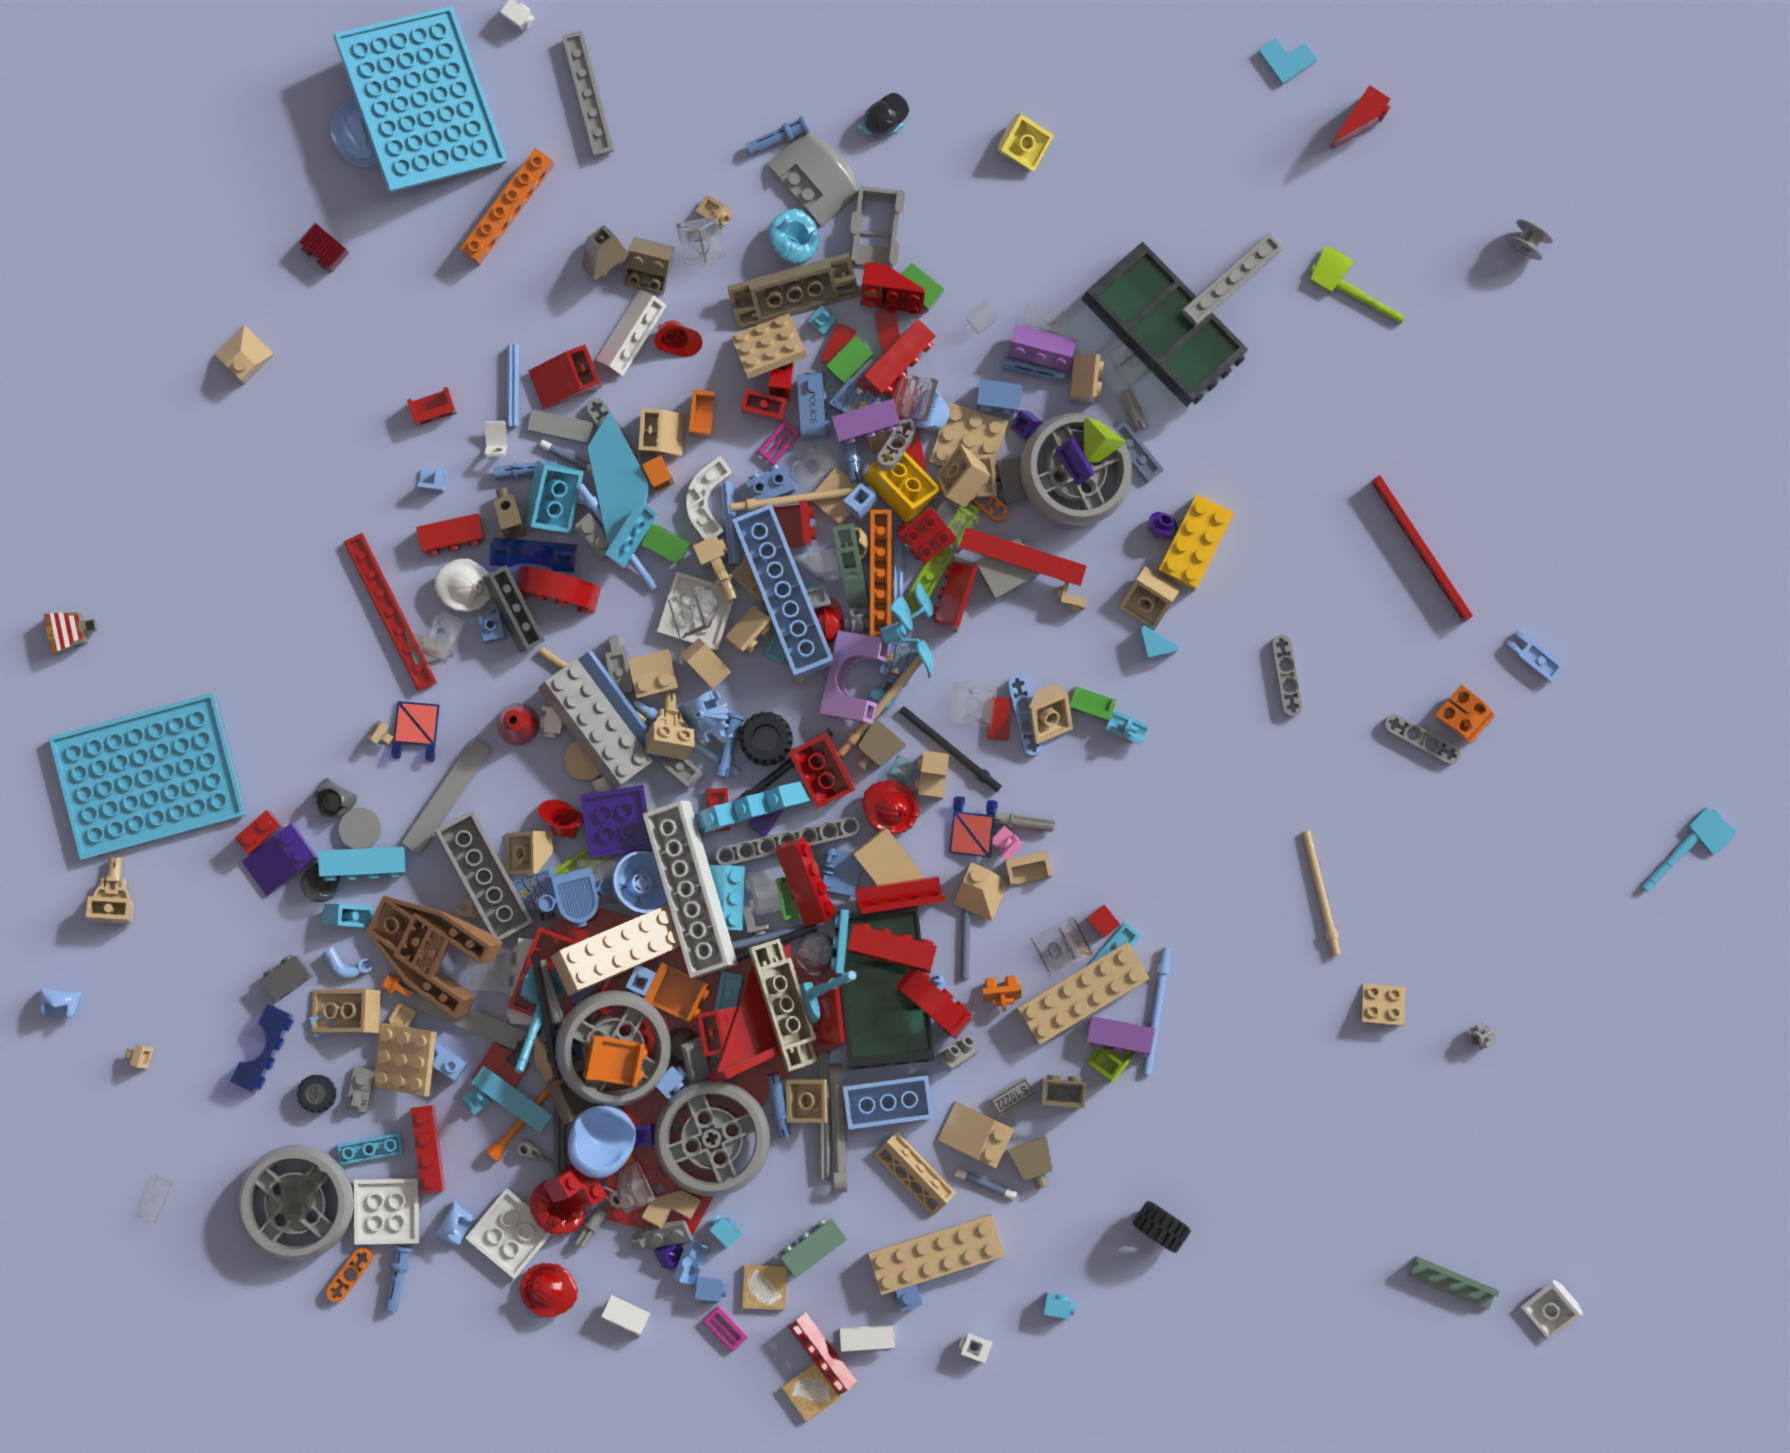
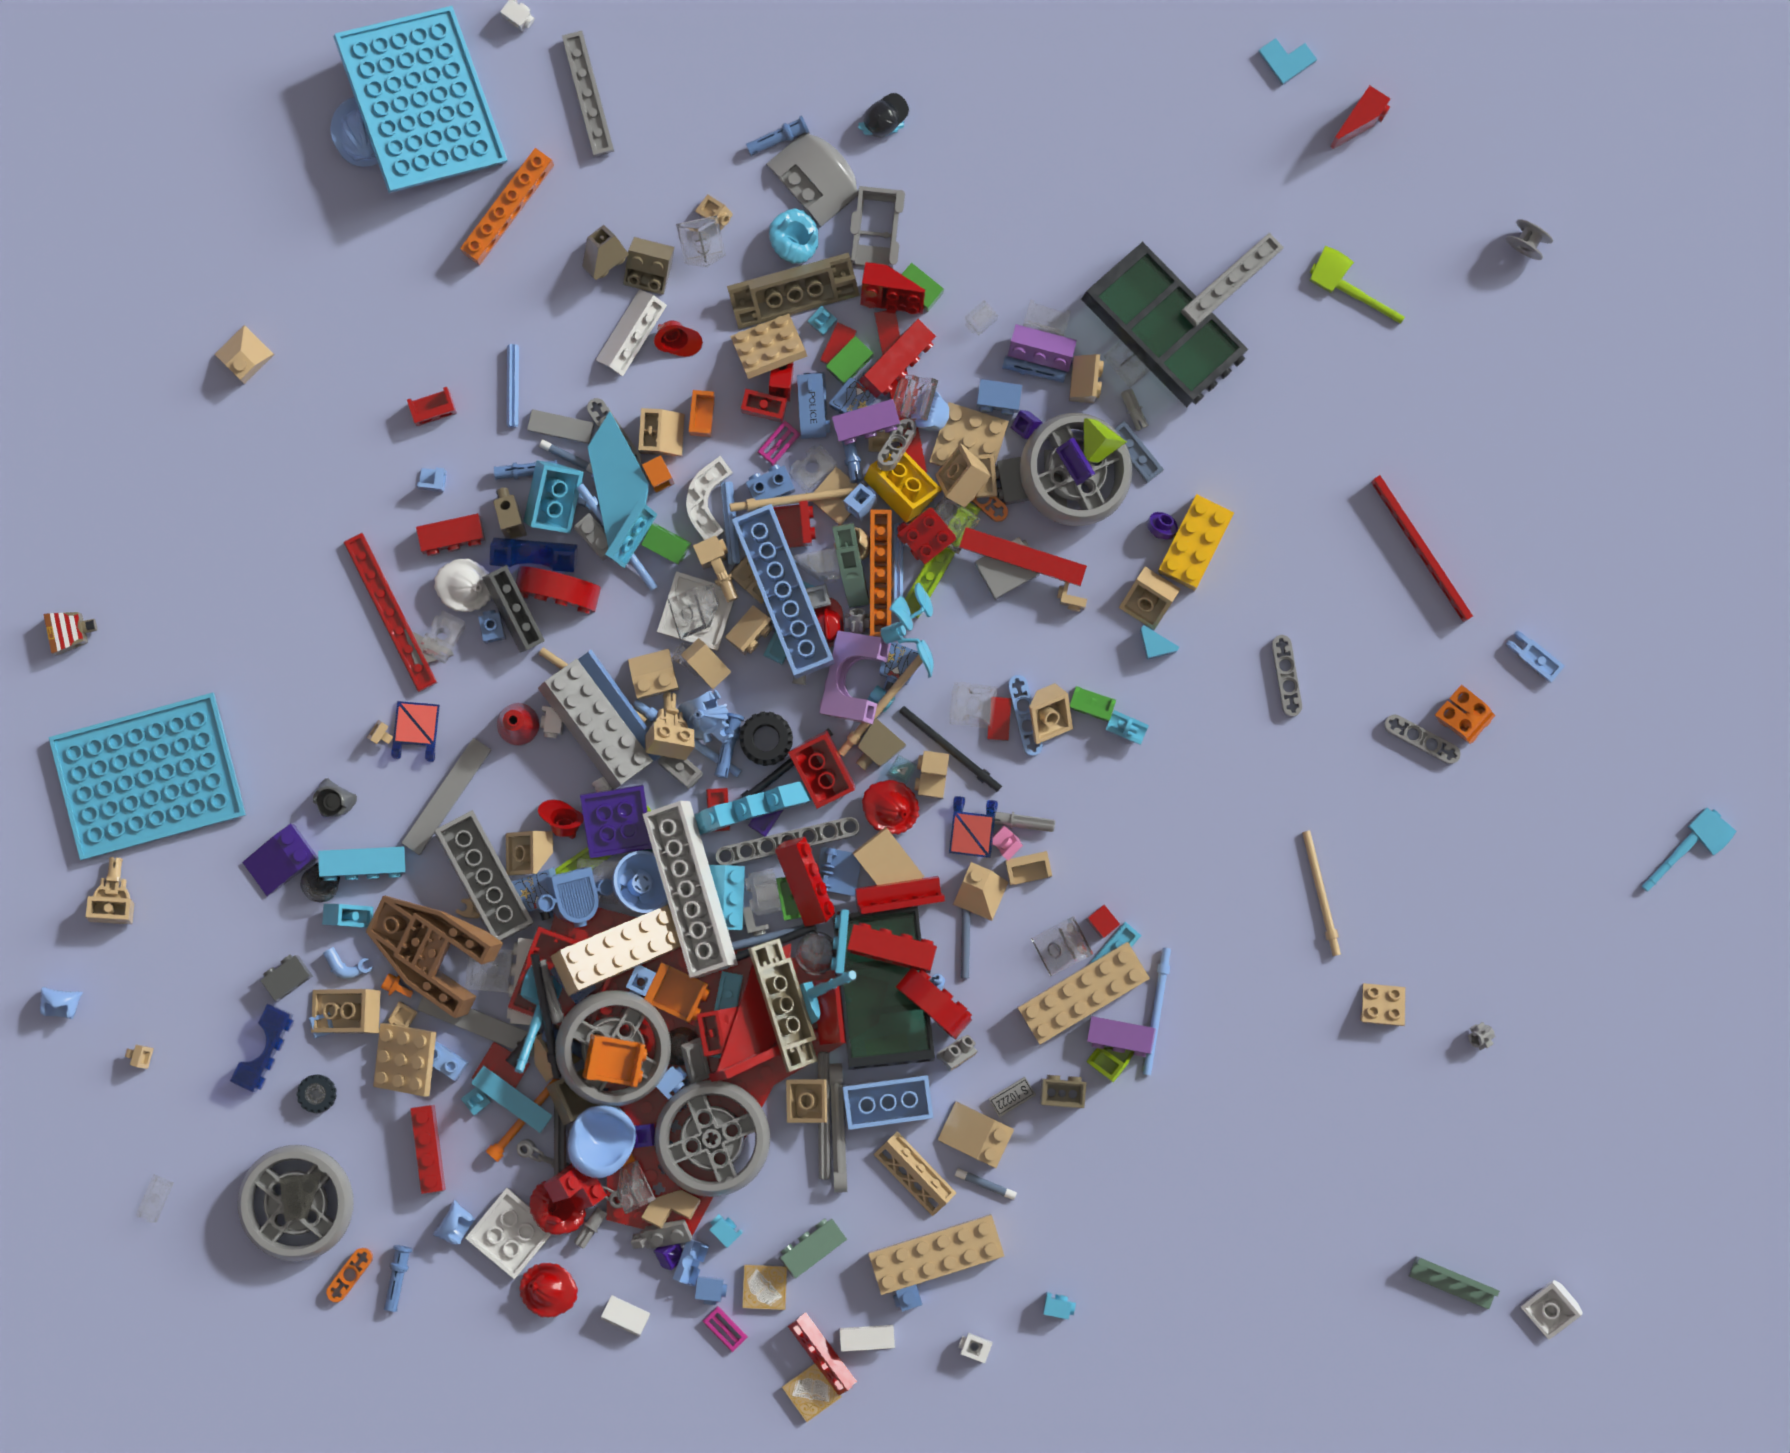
red brick [234,810,284,855] -> none
dark red brick [298,223,349,272] -> none
medium azure tile [337,1132,404,1166] -> none
light grey tile [339,808,382,849] -> none
light grey hinge [345,1066,375,1113] -> none
white plate [354,1178,420,1245] -> none
white bracket [484,421,508,457] -> none
red slope [528,344,602,410] -> none
tan tile [564,740,601,781] -> none
light grey hinge [605,635,634,693] -> none
medium blue pin [766,1073,791,1138] -> none
red slope [931,562,978,632] -> none
orange hips [983,975,1022,1012] -> none
light yellow slope [998,114,1054,172] -> none
dark tan torso [1007,1136,1053,1190] -> none
black tyre [1132,1201,1191,1253] -> none

